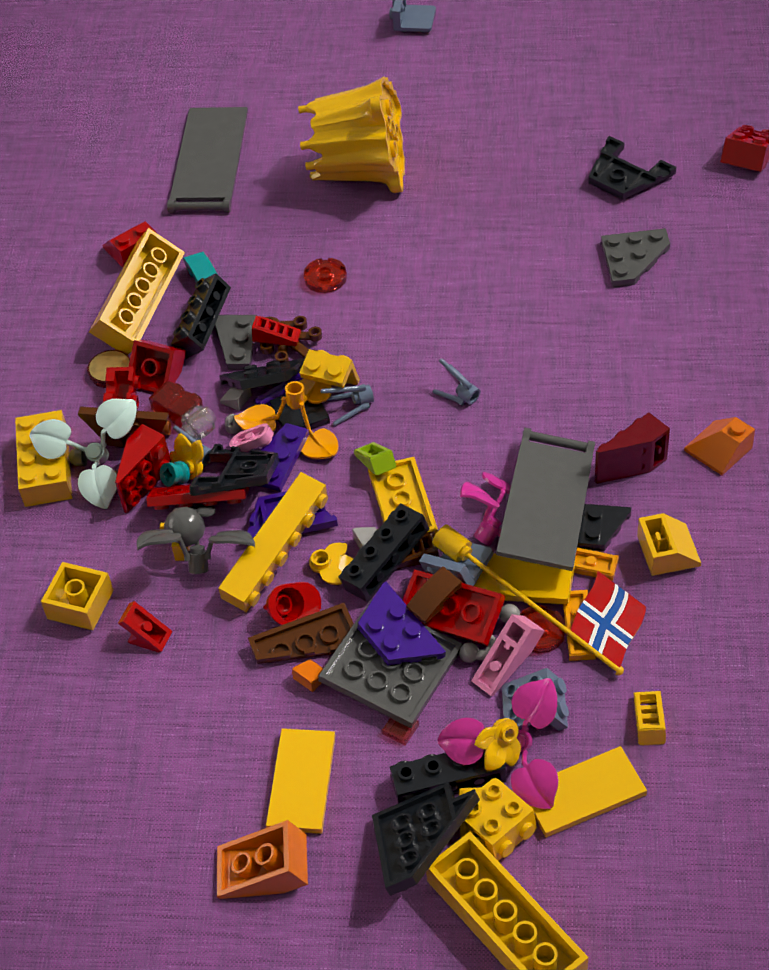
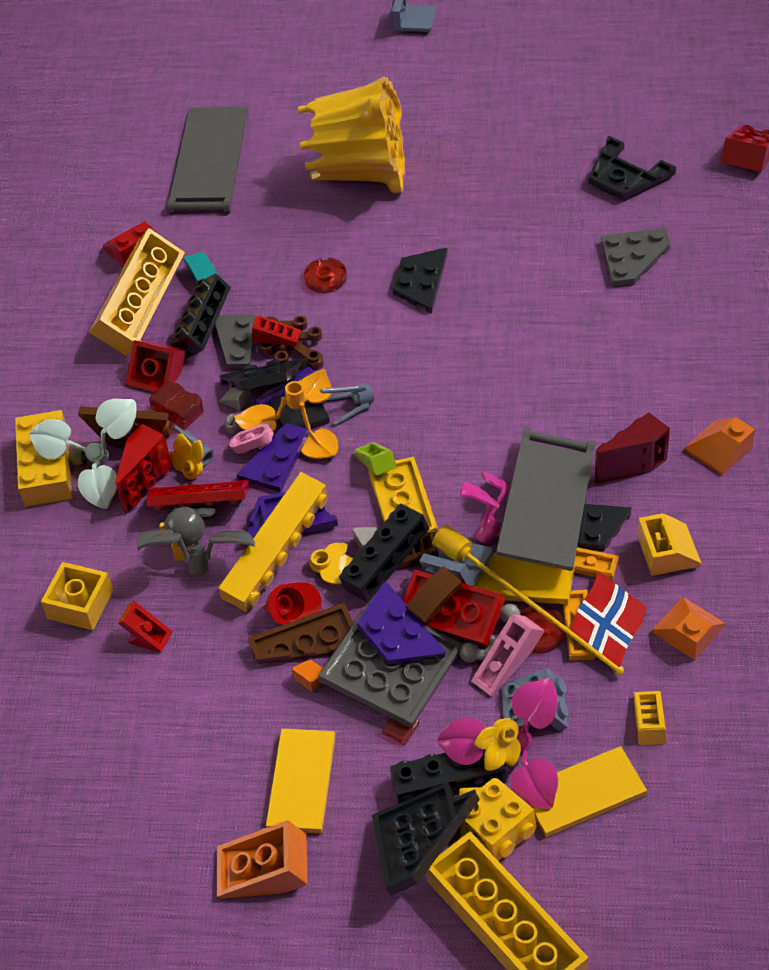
pearl gold tile [87,350,130,388] -> none
red cylinder [103,367,141,409] -> none
teal wheel [159,461,190,487] -> none
clear head [181,405,216,440] -> none
black wing [189,444,279,496] -> none
yellow bracket [299,349,360,388] -> none
sand blue plant [432,358,481,406] -> none
none -> black wing [392,248,448,313]
none -> orange slope [651,596,726,660]

